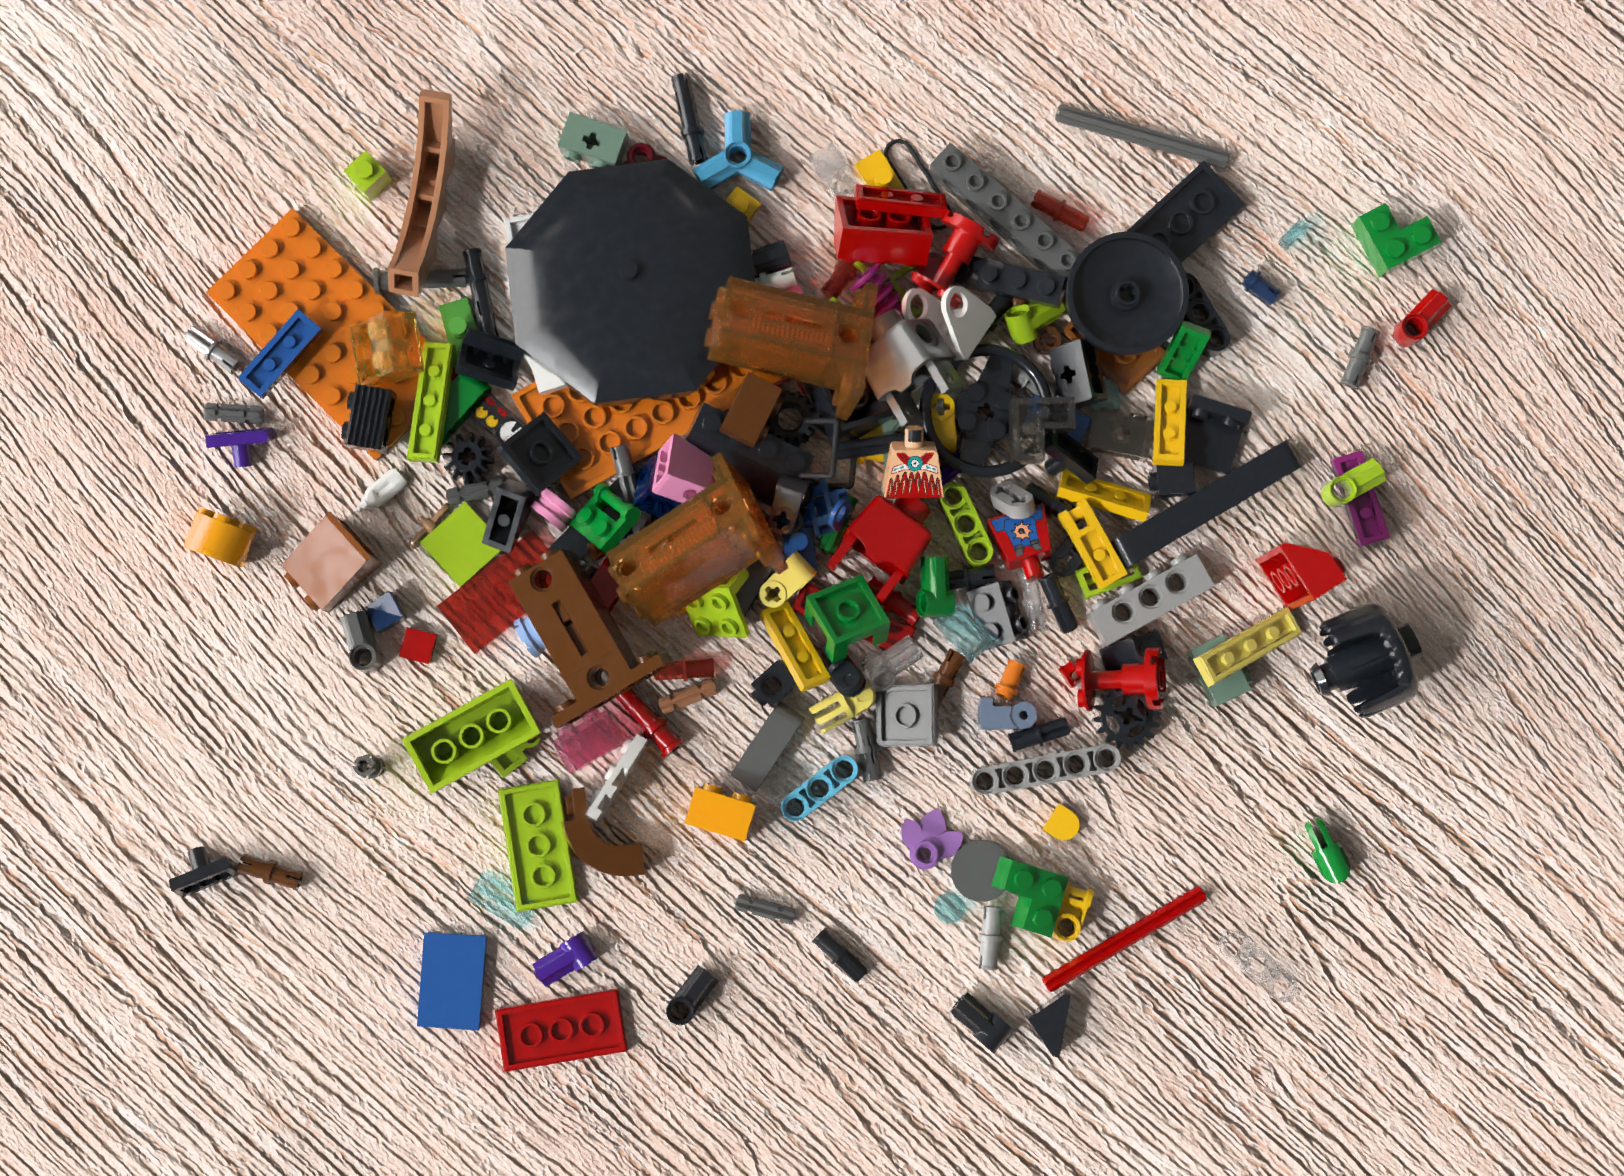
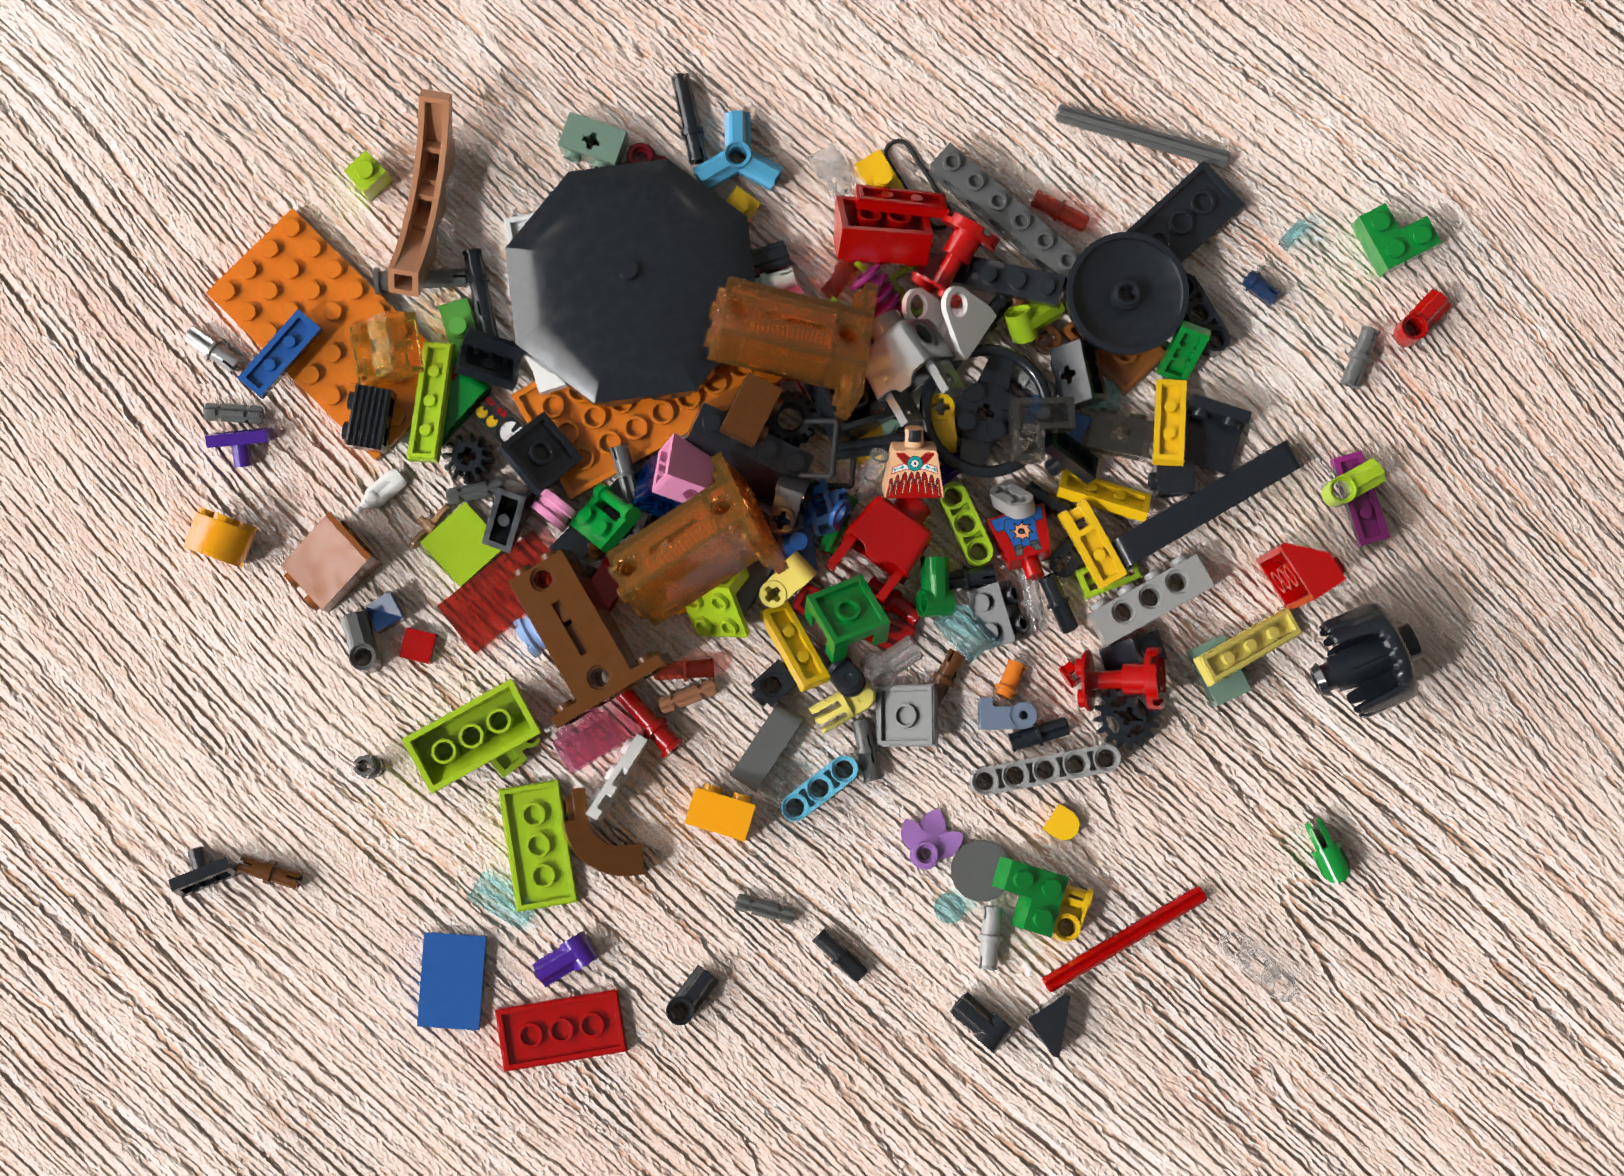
none -> clear pin [854,448,889,503]

